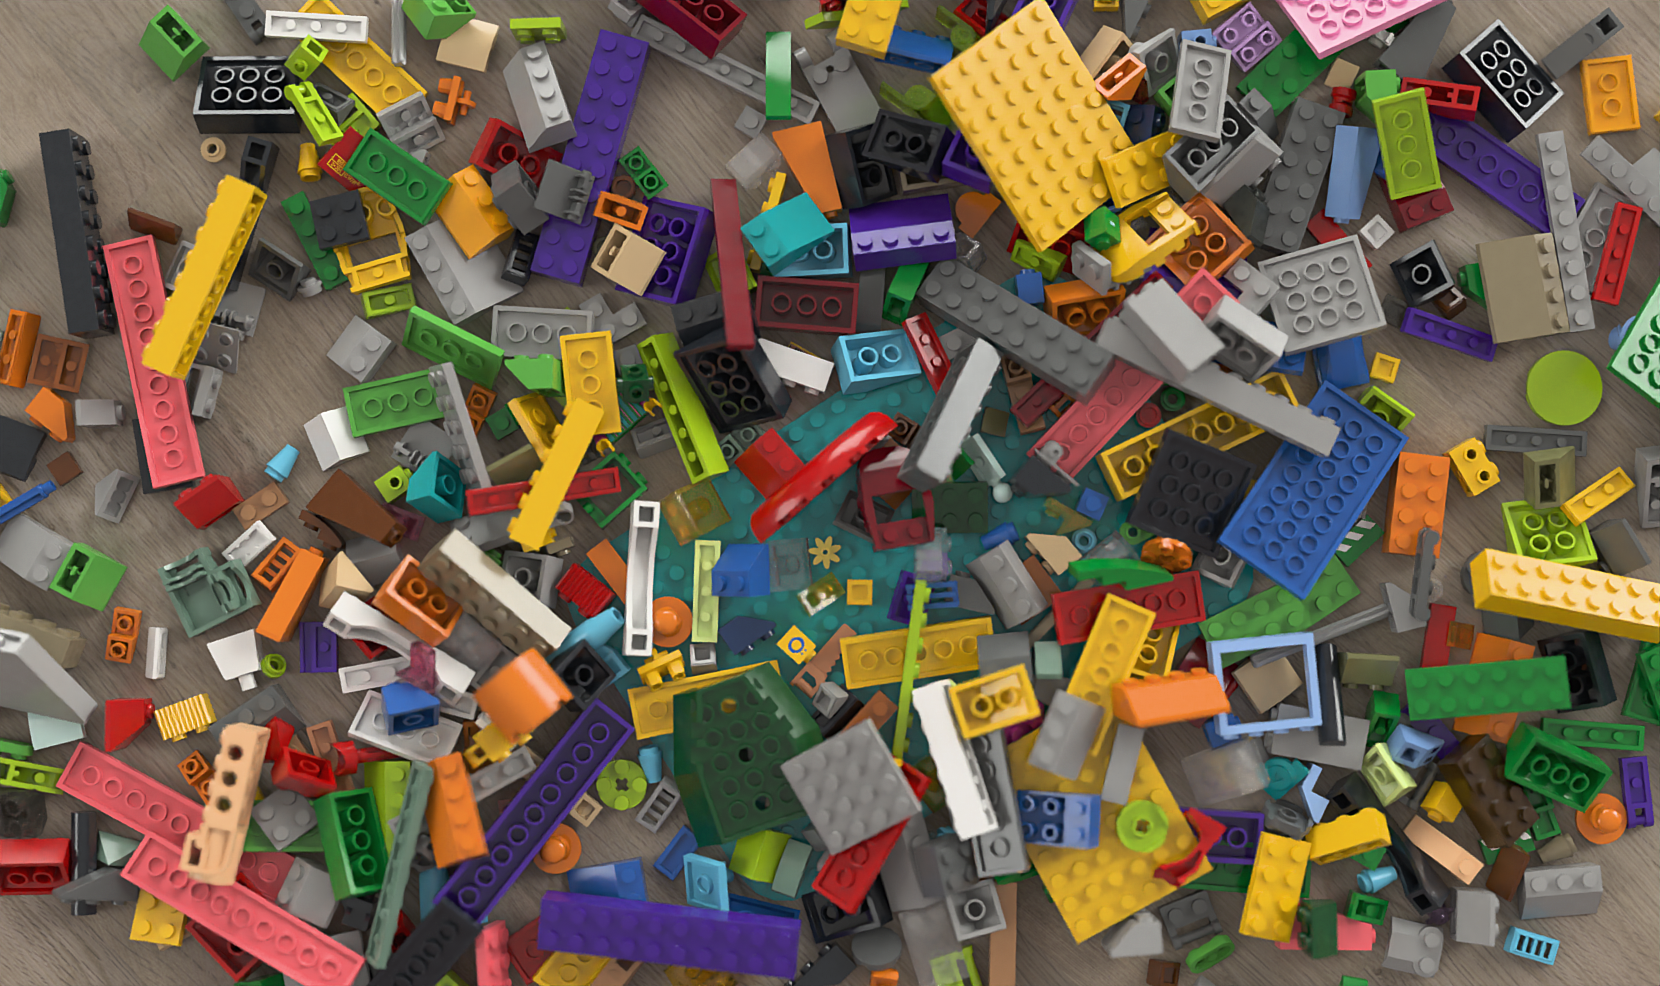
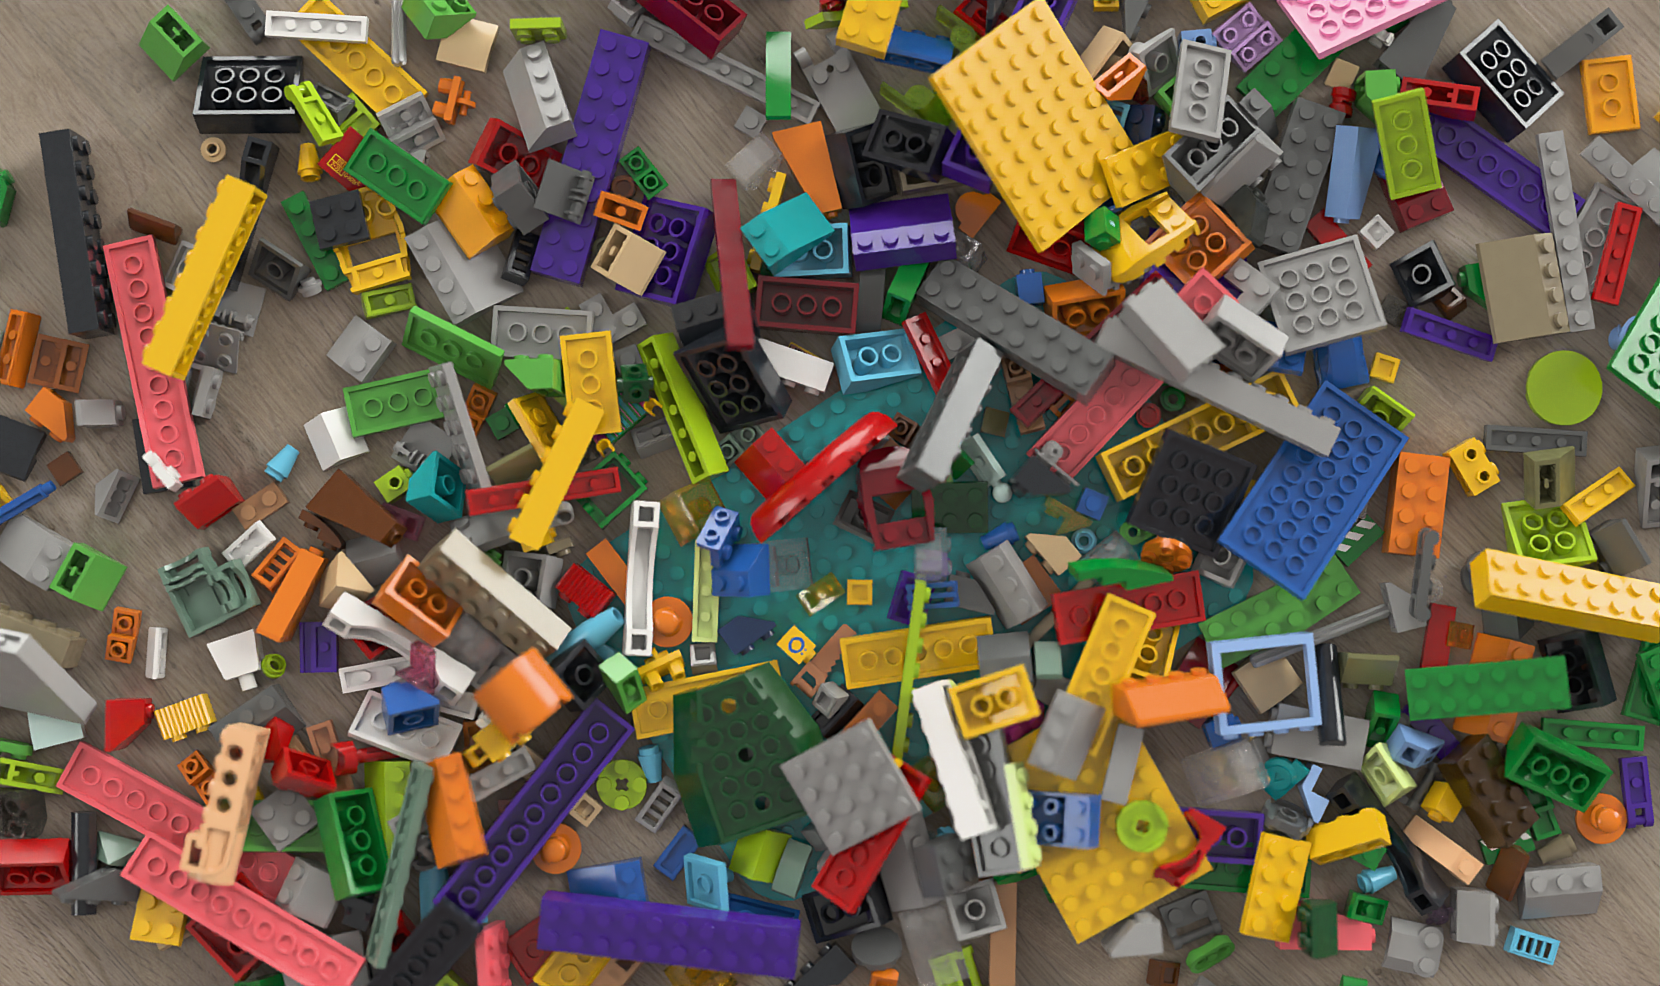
lime brick [284,34,329,81] -> none
light yellow plant [808,536,841,569] -> none
lime slope [1010,239,1067,282] -> none
none -> white plate [142,450,183,492]
none -> bright green slope [599,652,647,714]
none -> blue bracket [696,506,743,569]
none -> yellowish green plate [1004,762,1042,869]

